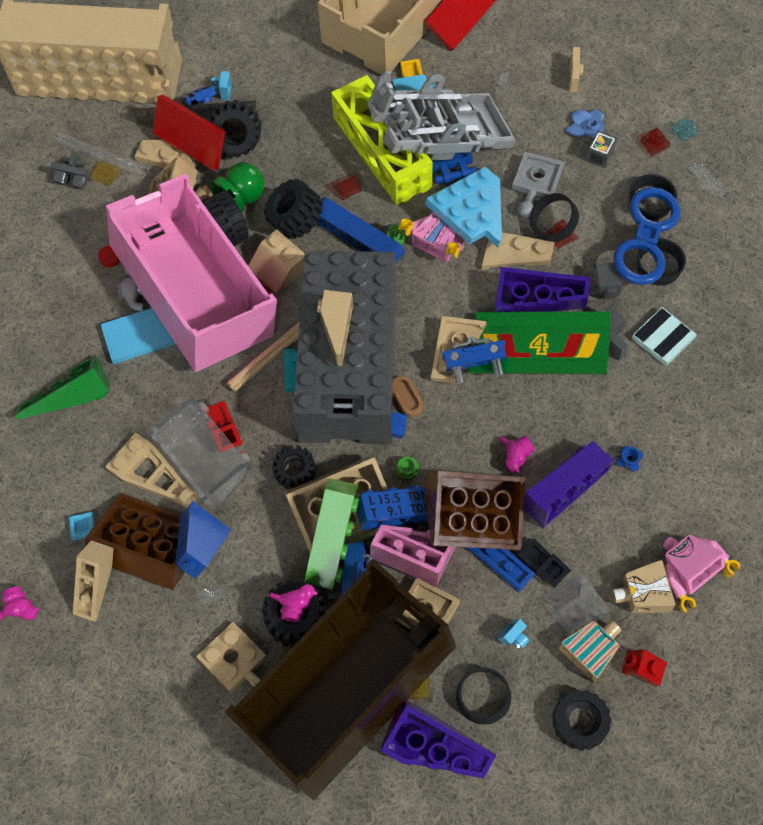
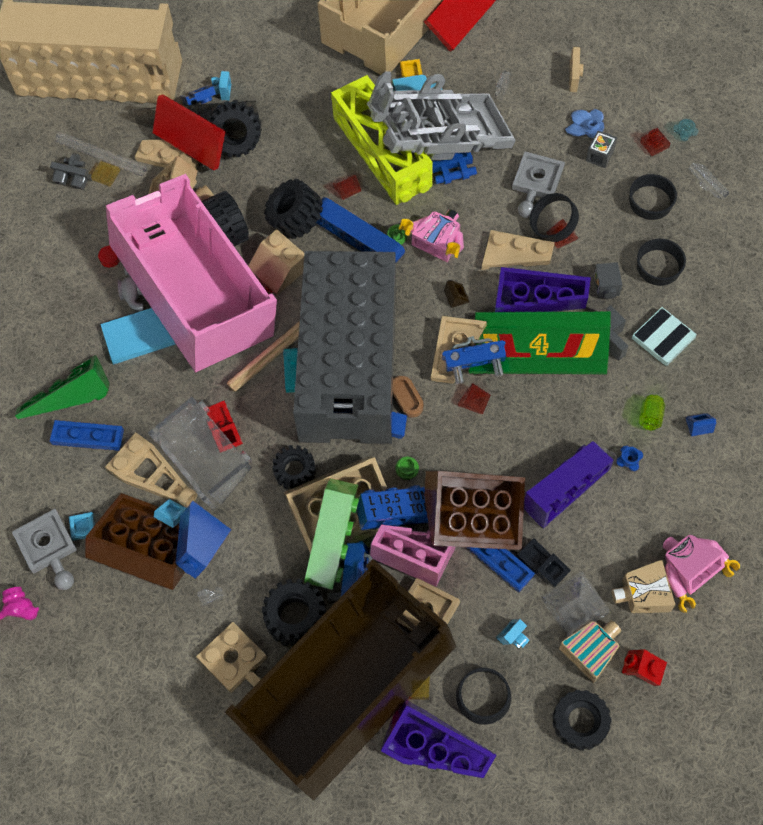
tan slope [73,540,114,622] -> none
green tile [210,162,265,213] -> none
dark pink animal [270,584,318,622] -> none
tan slope [317,290,353,366] -> none
medium azure wing [425,167,502,247] -> none
dark pink animal [499,435,535,473] -> none
blue bar [613,187,681,285] -> none
none -> light grey plate [12,509,77,590]
none -> blue plate [50,420,124,451]
none -> medium azure tile [154,499,186,528]
none -> dark brown slope [444,280,469,308]
none -> clear red slope [458,383,491,415]
none -> clear neon green brick [639,395,665,431]
none -> blue slope [686,413,716,436]

